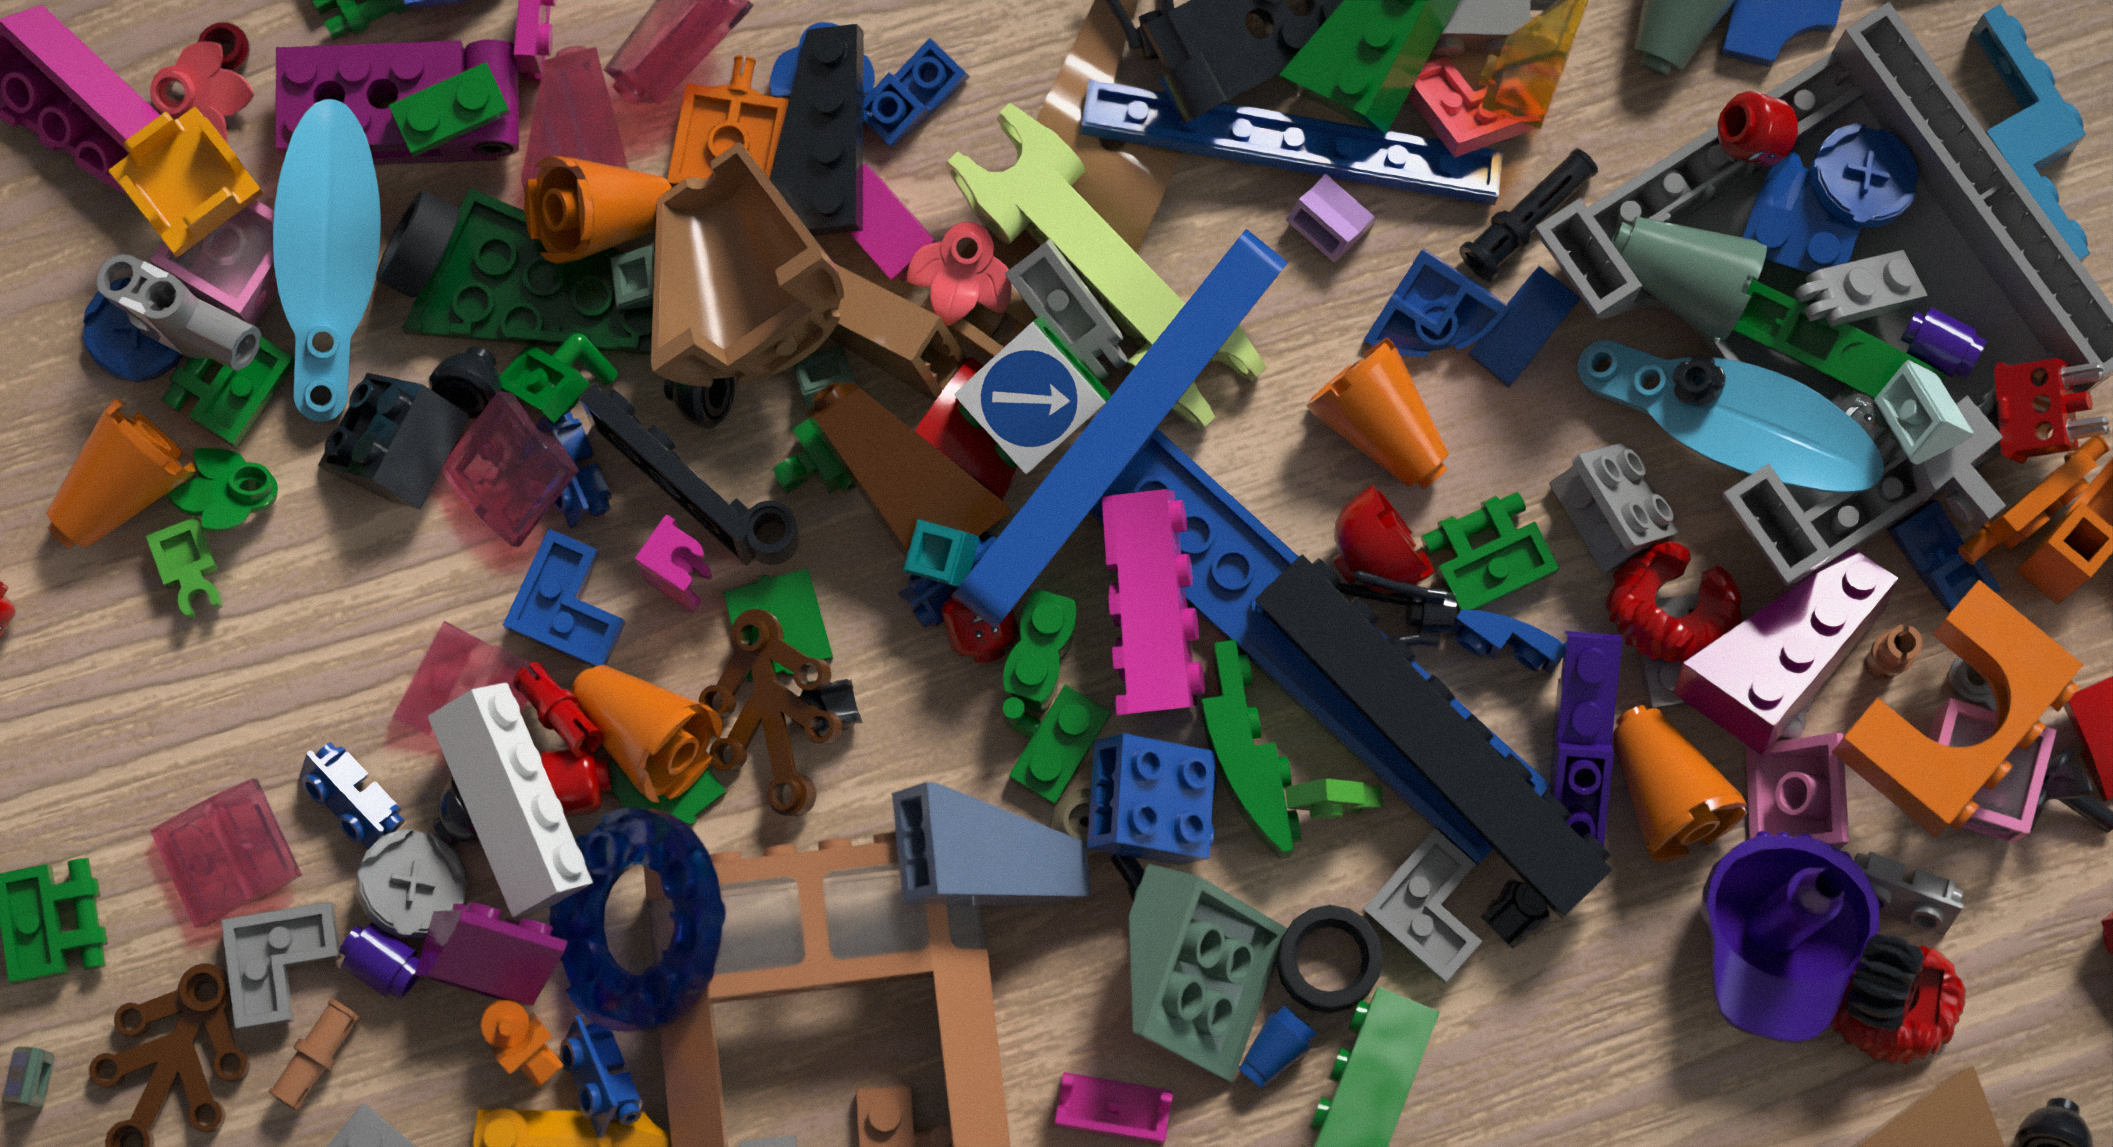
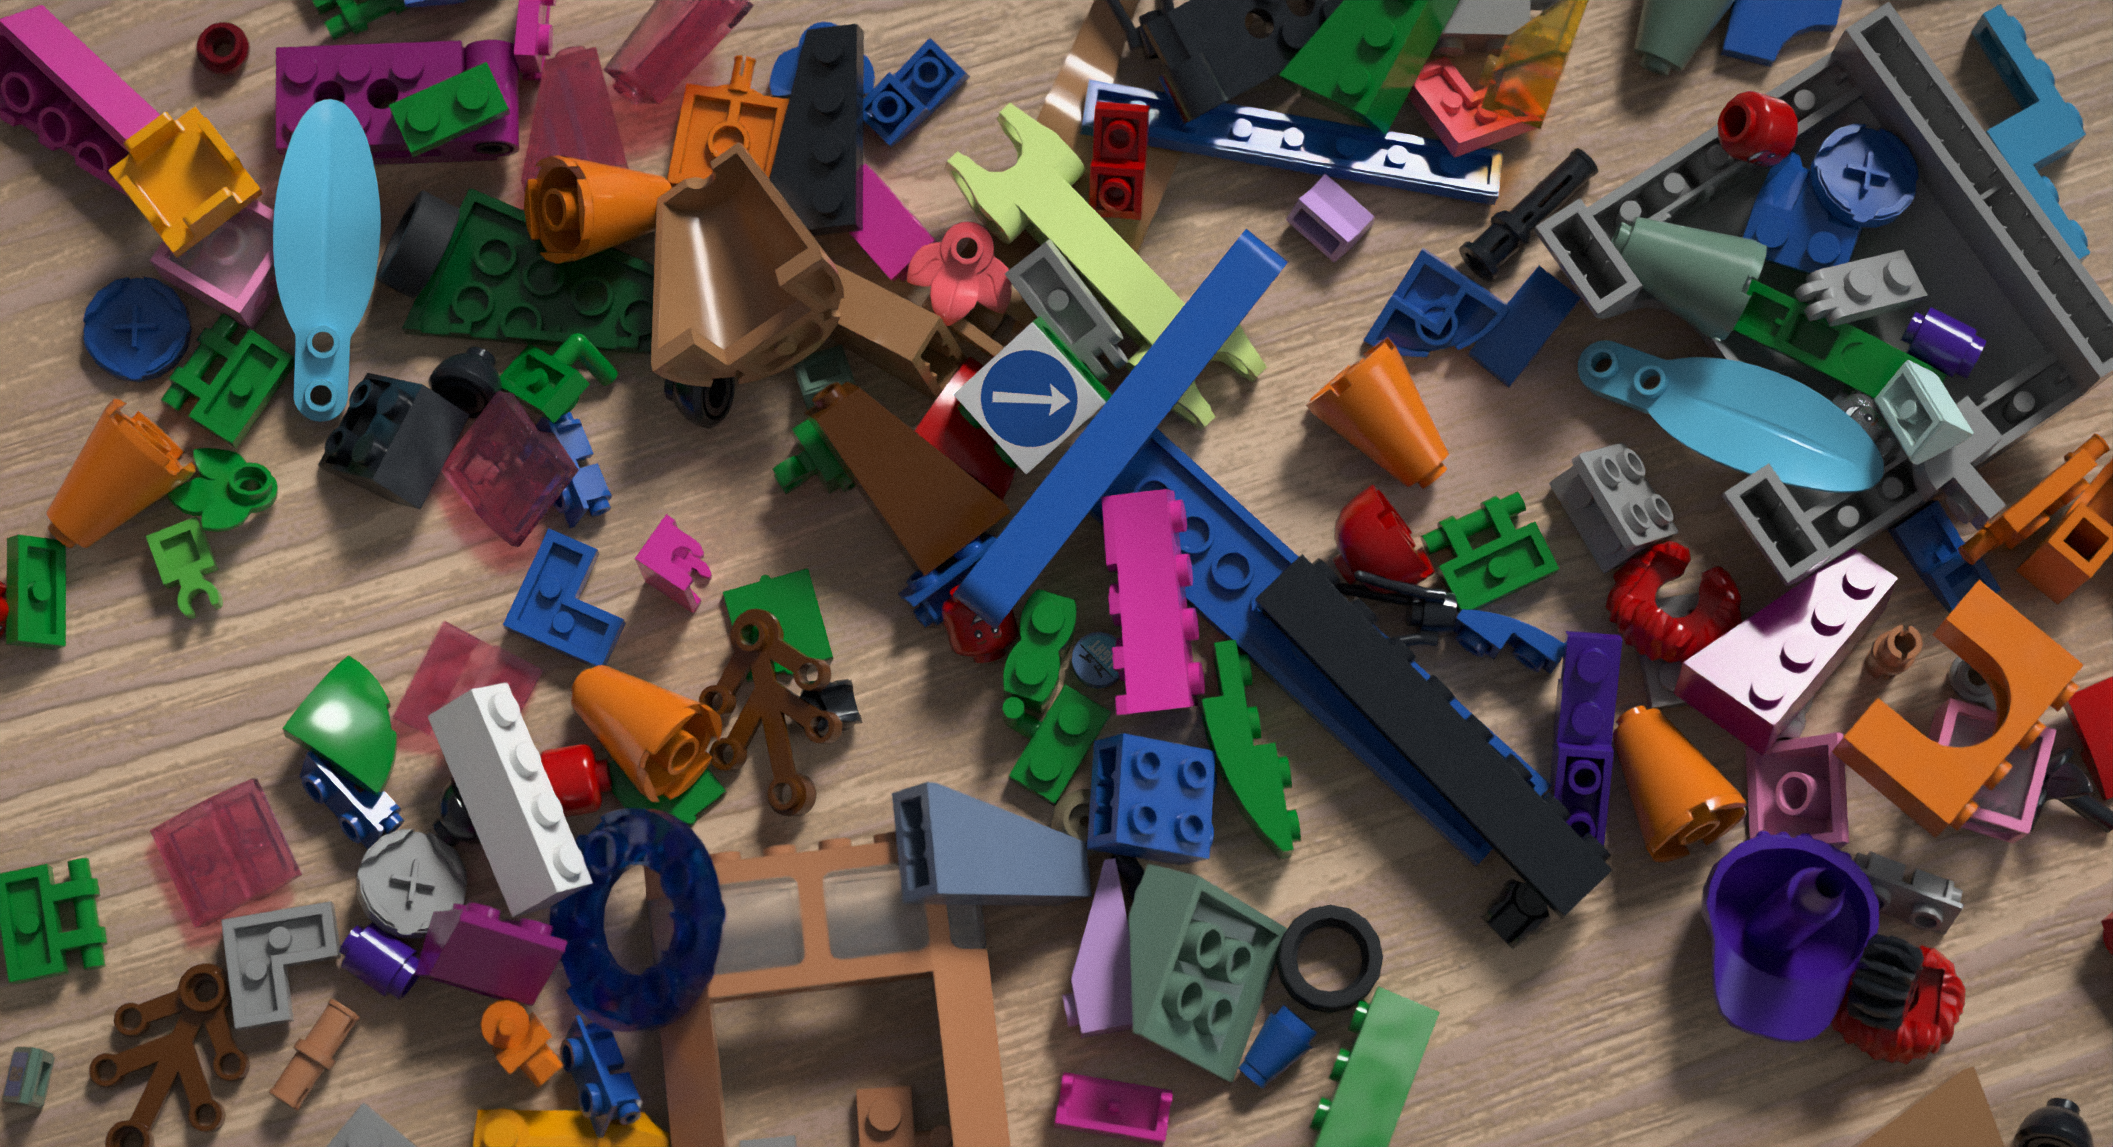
light grey connector [96,254,261,371] -> none
coral plate [150,42,254,144] -> none
red pin [513,662,603,758] -> none
black hinge [580,384,799,566] -> none
sand green slope [610,244,655,310] -> none
teal slope [903,519,979,587] -> none
bright green plate [1286,778,1383,820] -> none
light grey plate [1362,828,1482,985] -> none
black plate [1672,355,1726,407] -> none
red piece [1980,358,2109,464] -> none
none -> green plate [6,534,66,650]
none -> green brick [282,655,397,798]
none -> lavender slope [1062,858,1133,1039]
none -> tile [1072,632,1120,689]
none -> red slope [1089,101,1150,220]

